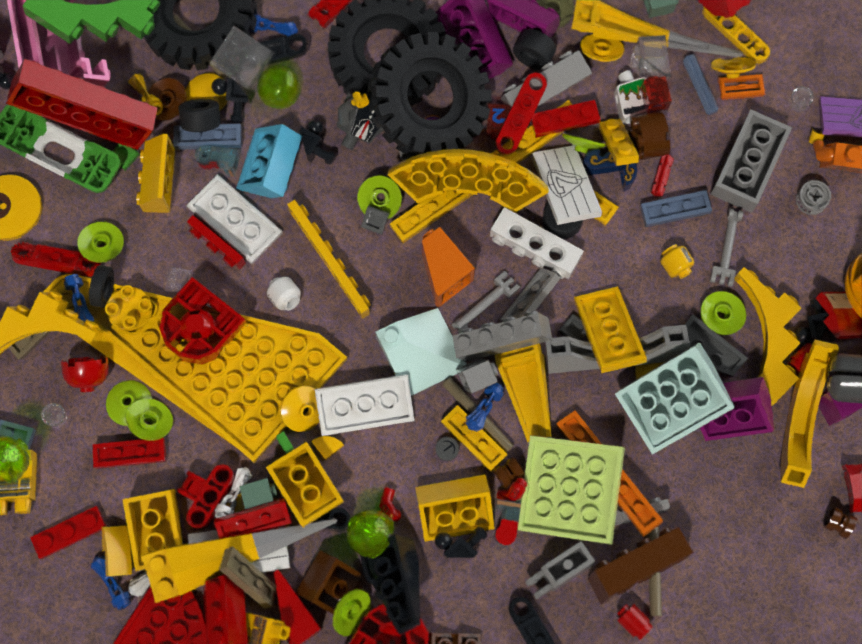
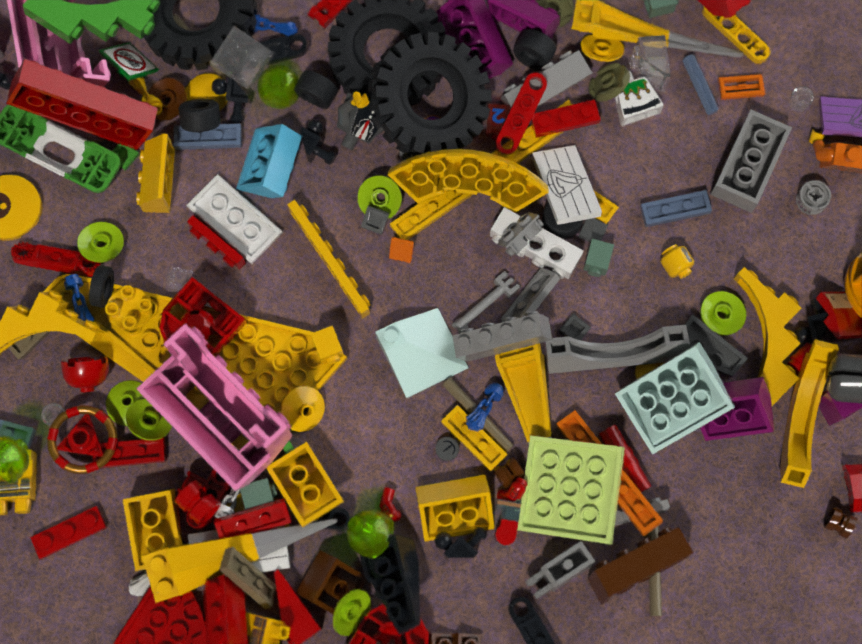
blue piece [91,556,131,611] -> none
yellow slope [102,526,132,576] -> none
clear light blue leg [195,145,240,177] -> none
white head [267,277,301,310] -> none
yellow tile [311,436,344,460] -> none
white tile [314,374,414,436] -> none
orange slope [422,227,475,308] -> none
light grey brick [456,358,498,393] -> none
lime dish [562,133,606,153] -> none
yellow tile [574,286,647,374] -> none
dark blue animal [583,149,637,192] -> none
yellow plate [599,119,639,166] -> none
red brick [617,603,653,640] -> none
reddish brown brick [629,111,671,160] -> none
clear red brick [640,76,672,113] -> none
red axle [651,155,674,197] -> none
light grey hinge [710,208,743,287] -> none
yellow dish [711,57,756,78] -> none
none -> red piece [47,405,118,474]
none -> piece [99,42,159,80]
none -> bright pink wedge [137,324,292,491]
none -> red wheel [175,480,221,526]
none -> black tyre [294,70,338,109]
none -> yellow brick [311,325,344,365]
none -> orange slope [389,237,414,263]
none -> light grey hinge [497,212,544,257]
none -> dark grey tile [578,218,608,243]
none -> sand green brick [583,239,614,277]
none -> olive tile [588,63,630,102]
none -> red axle [599,424,652,492]

